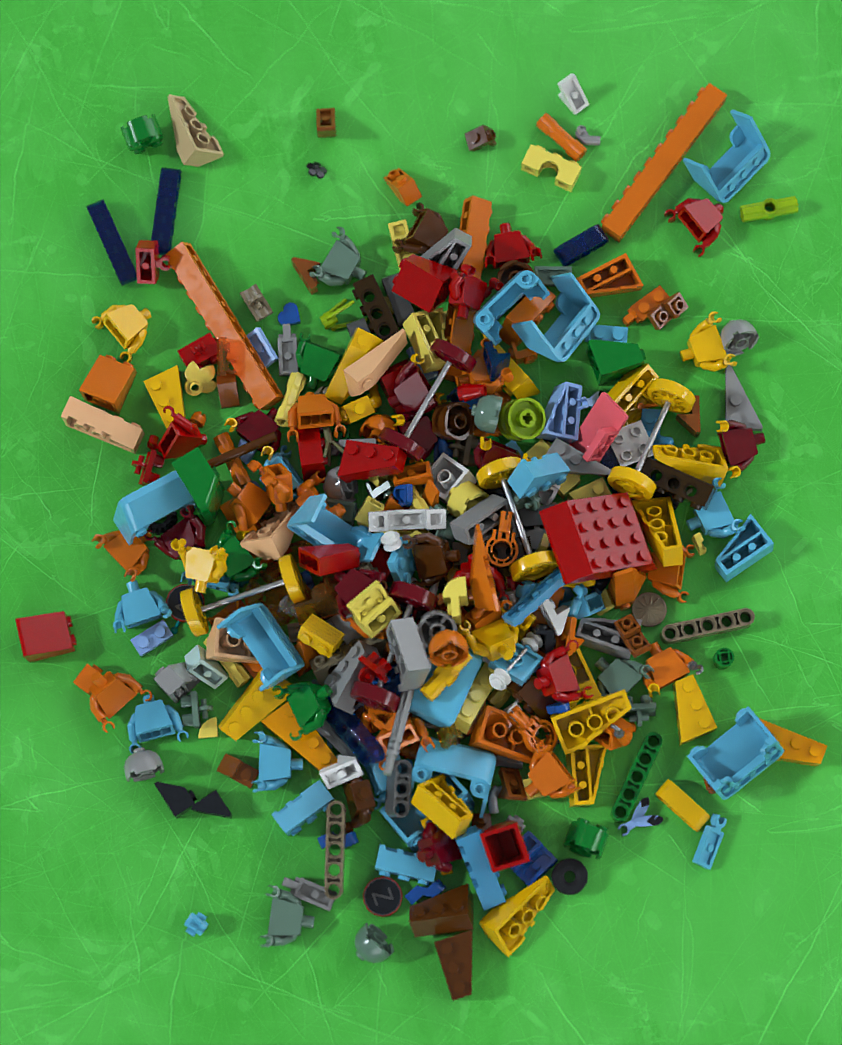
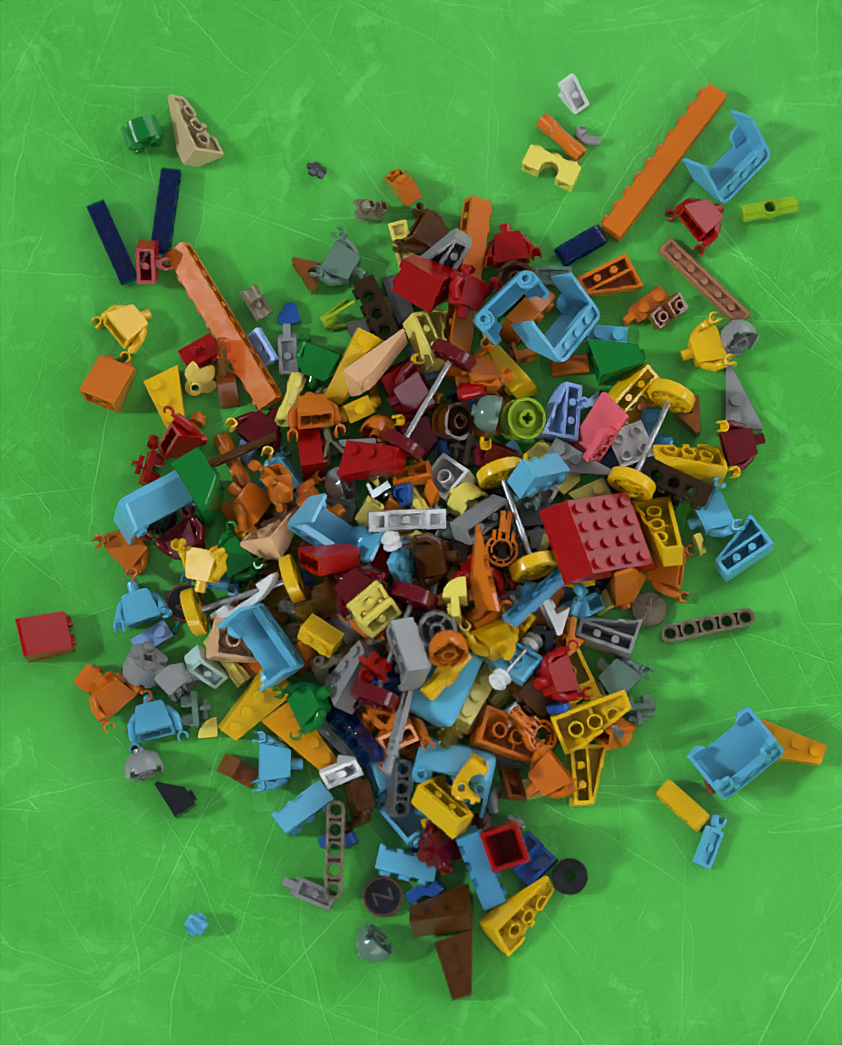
light nougat wedge [61,396,145,454] -> none
black slope [191,790,232,819] -> none
sand green torso [260,885,315,947] -> none
dark orange slope [316,108,336,138] -> none
reddish brown bracket [465,125,496,152] -> none
slope [483,341,511,382] -> none
green brick [563,818,609,859] -> none
green beam [611,732,663,822] -> none
dark orange slope [614,614,651,658] -> none
light blue piece [617,797,663,836] -> none
orange torso [642,642,704,698] -> none
yellow wedge [673,674,717,746] -> none
green wheel [713,647,734,670] -> none
none -> light grey brick [122,641,168,688]
none -> white slope [210,572,280,619]
none -> dark tan hips [354,198,388,222]
none -> yellow tile [451,752,489,804]
none -> orange tile [550,354,590,377]
none -> nougat tile [657,238,751,321]

